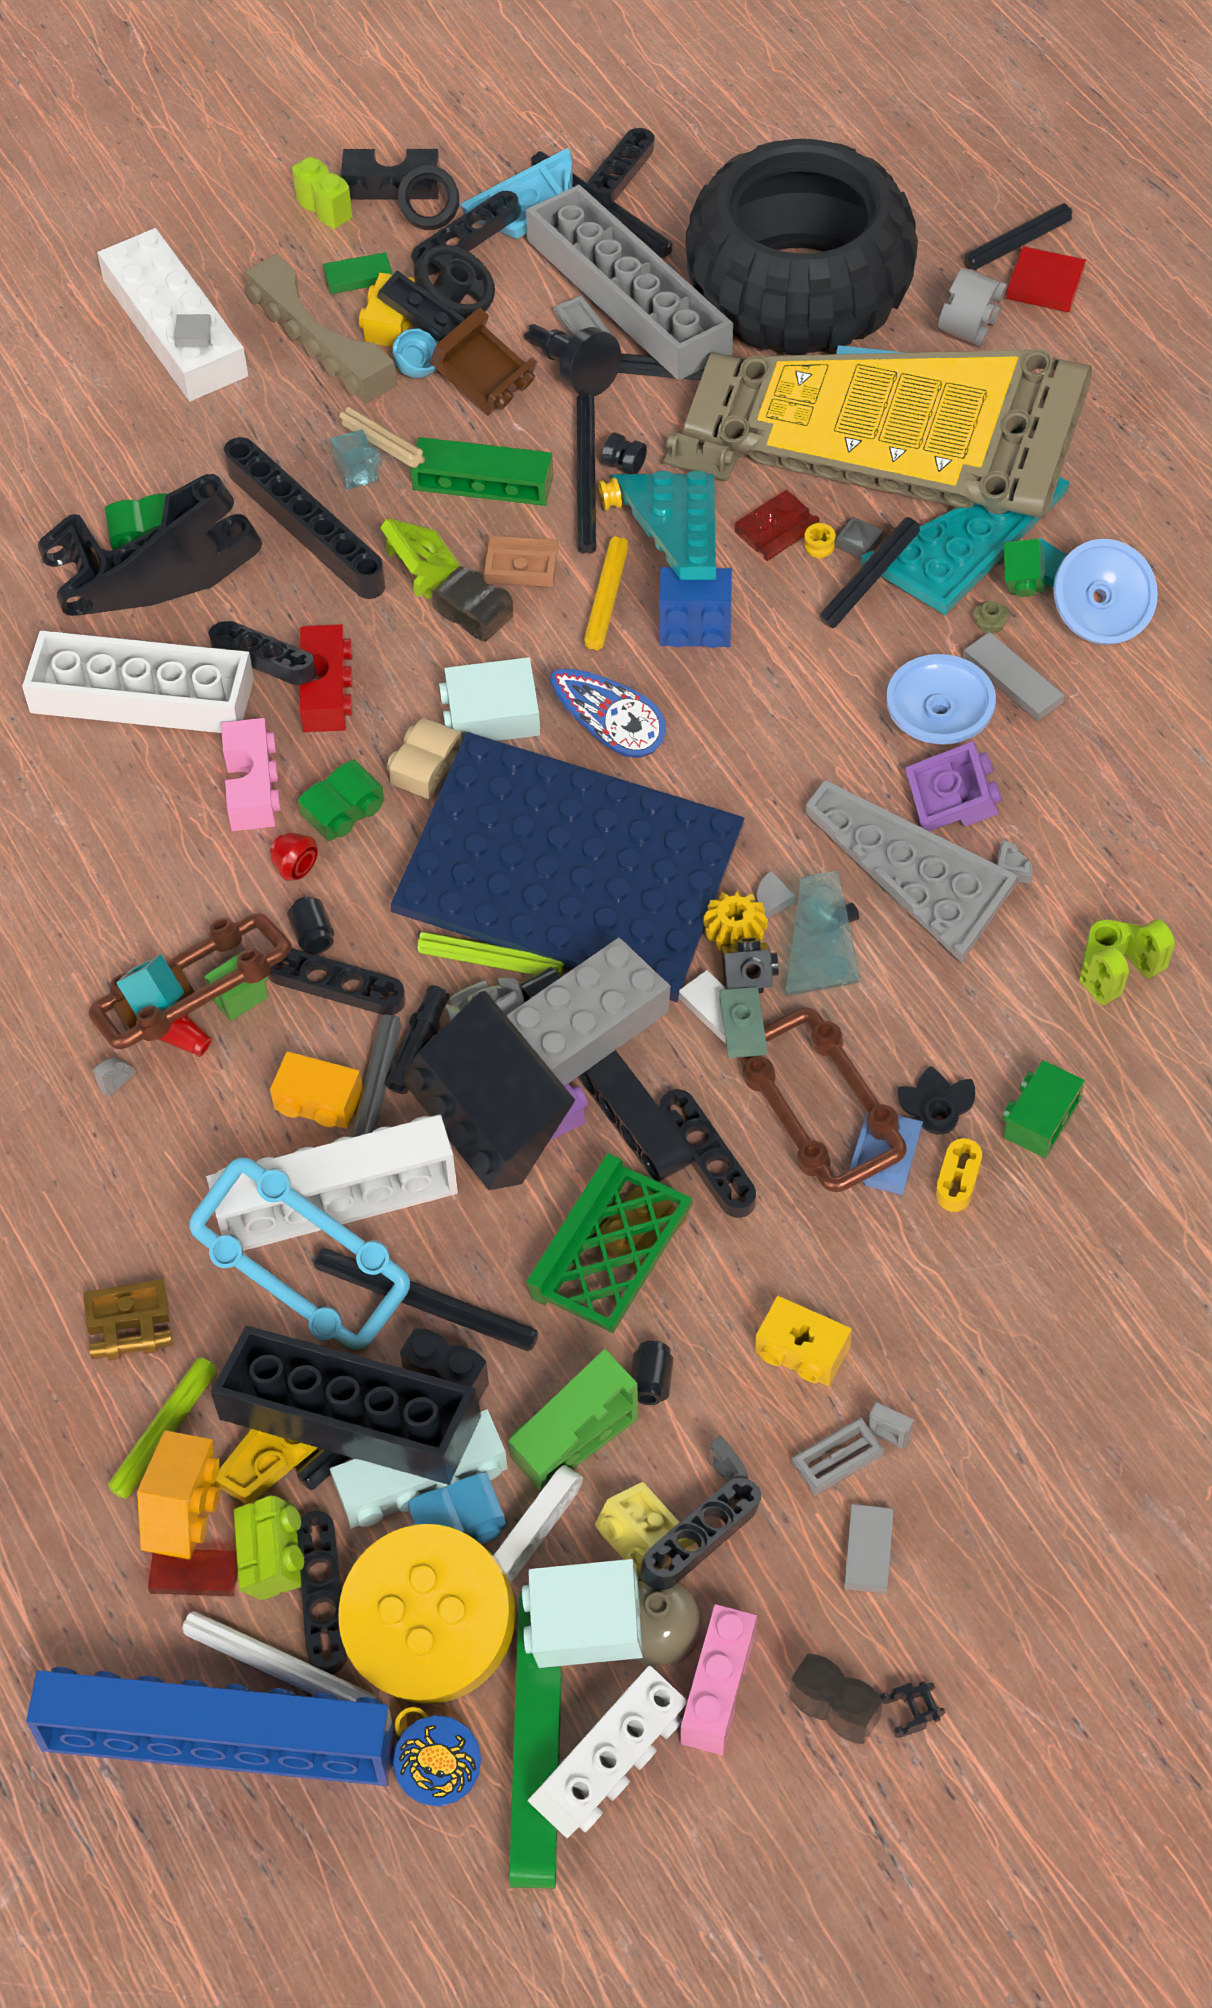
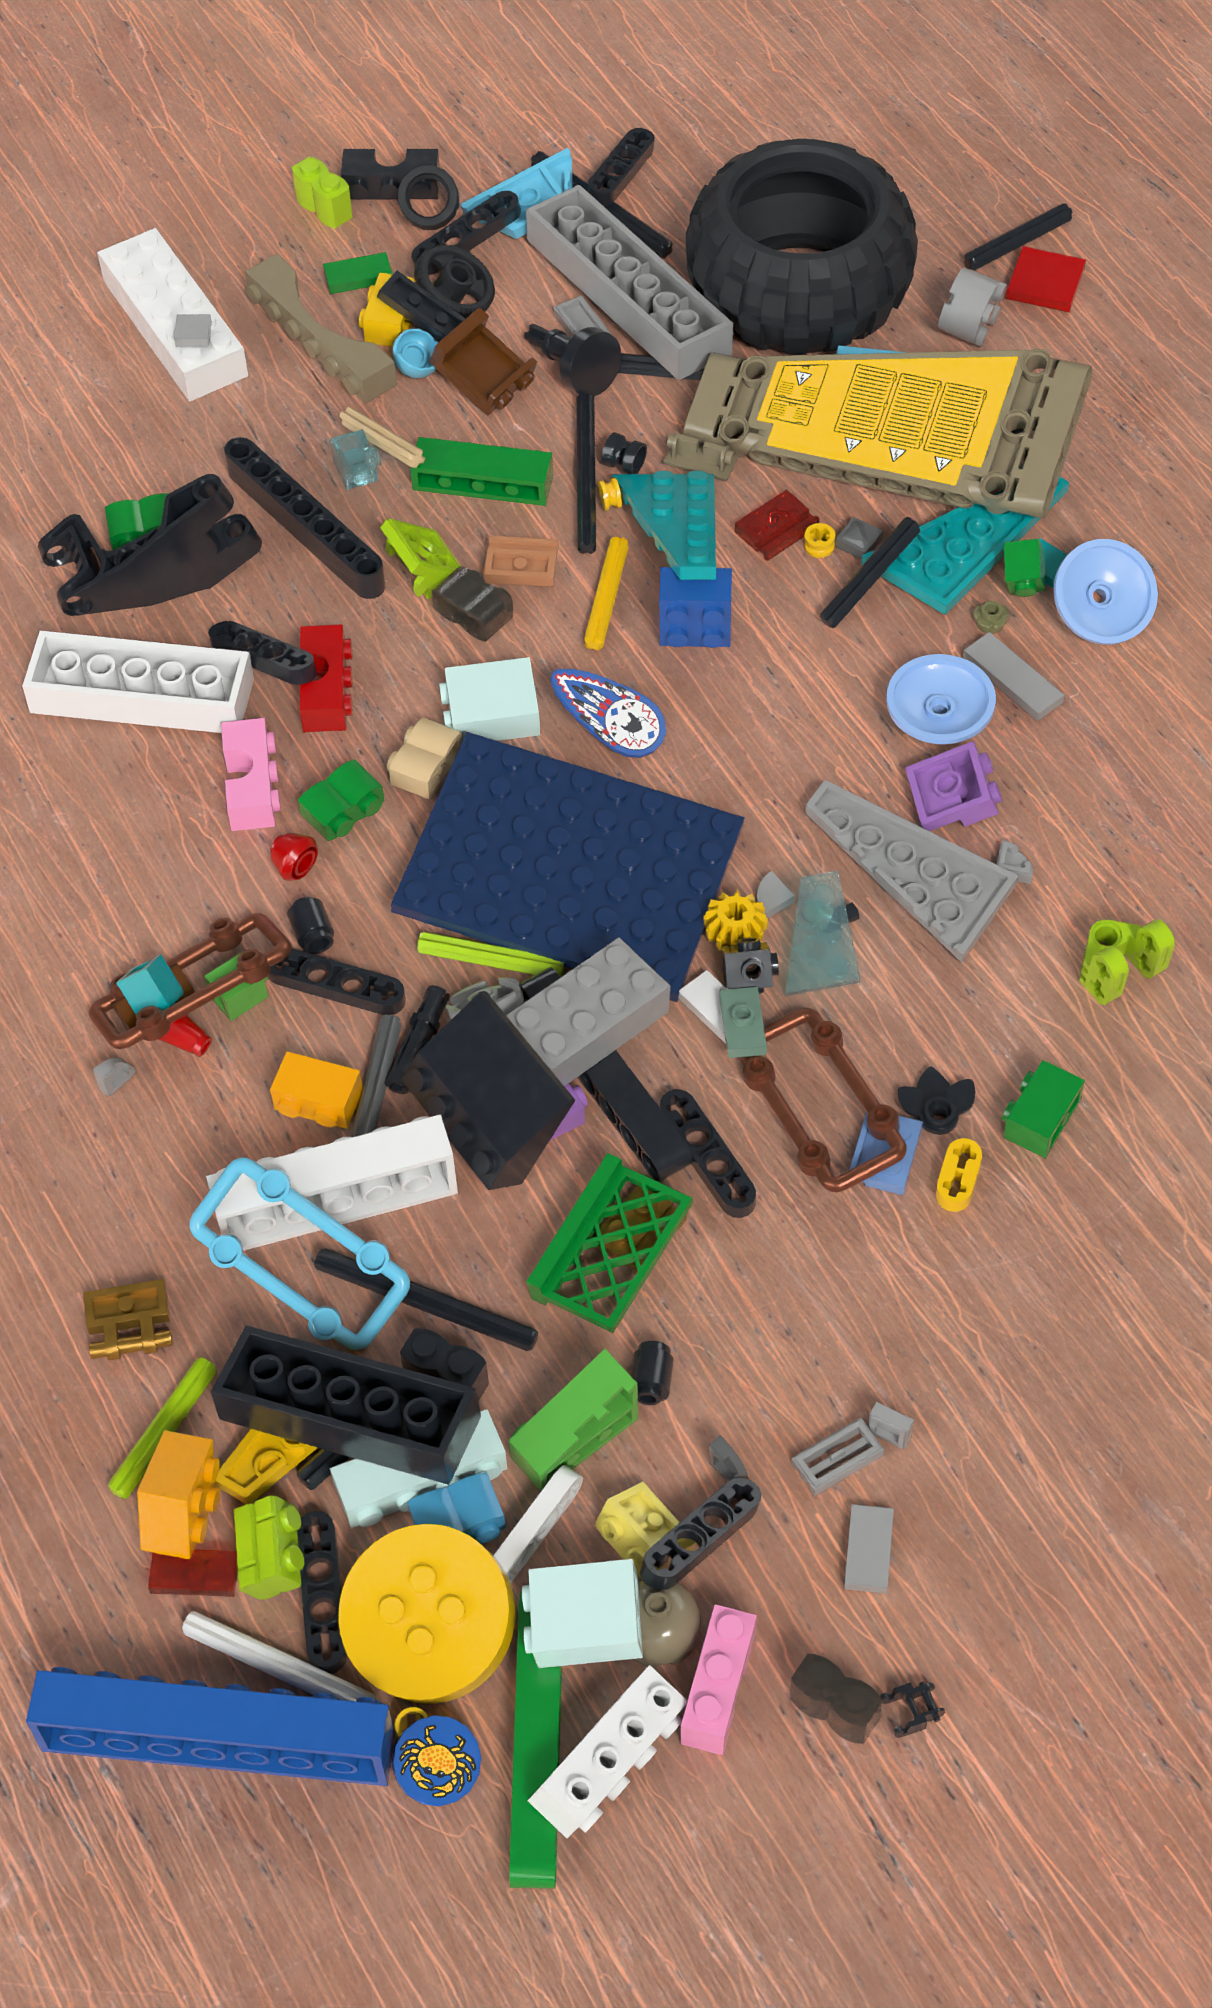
yellow brick [755,1295,852,1386] -> none

